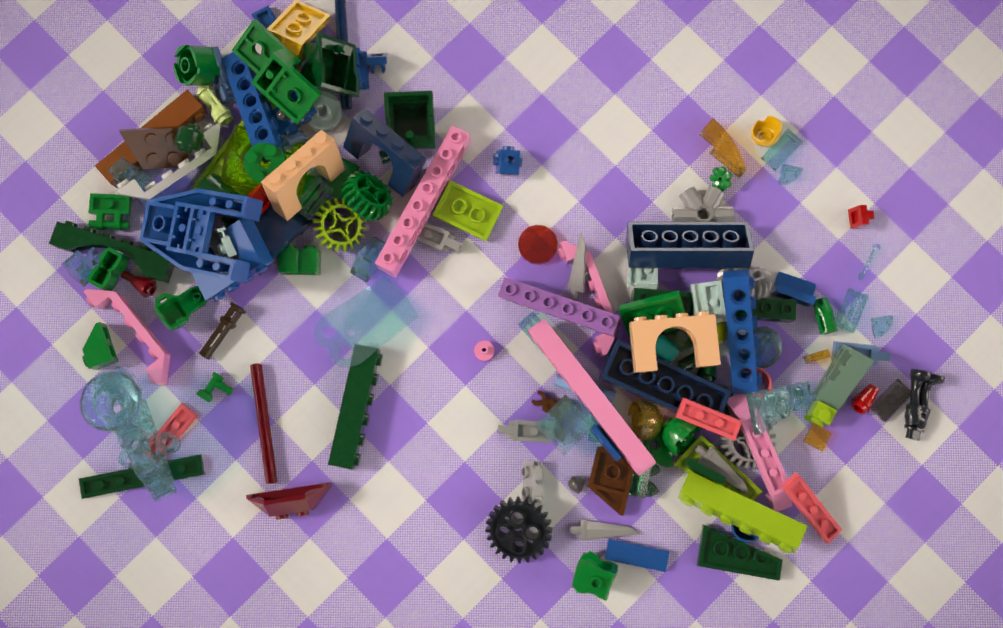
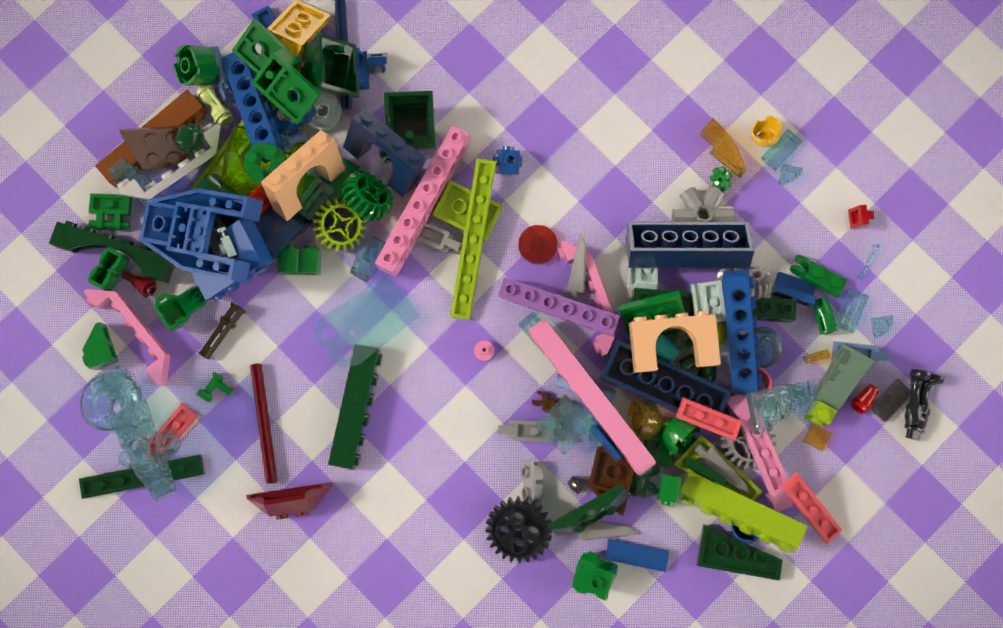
clear light blue brick [62,247,102,287] -> none
none -> lime tile [450,158,497,320]
none -> dark green slope [547,483,629,535]
none -> green brick [657,475,682,507]
none -> green hinge [789,255,847,298]

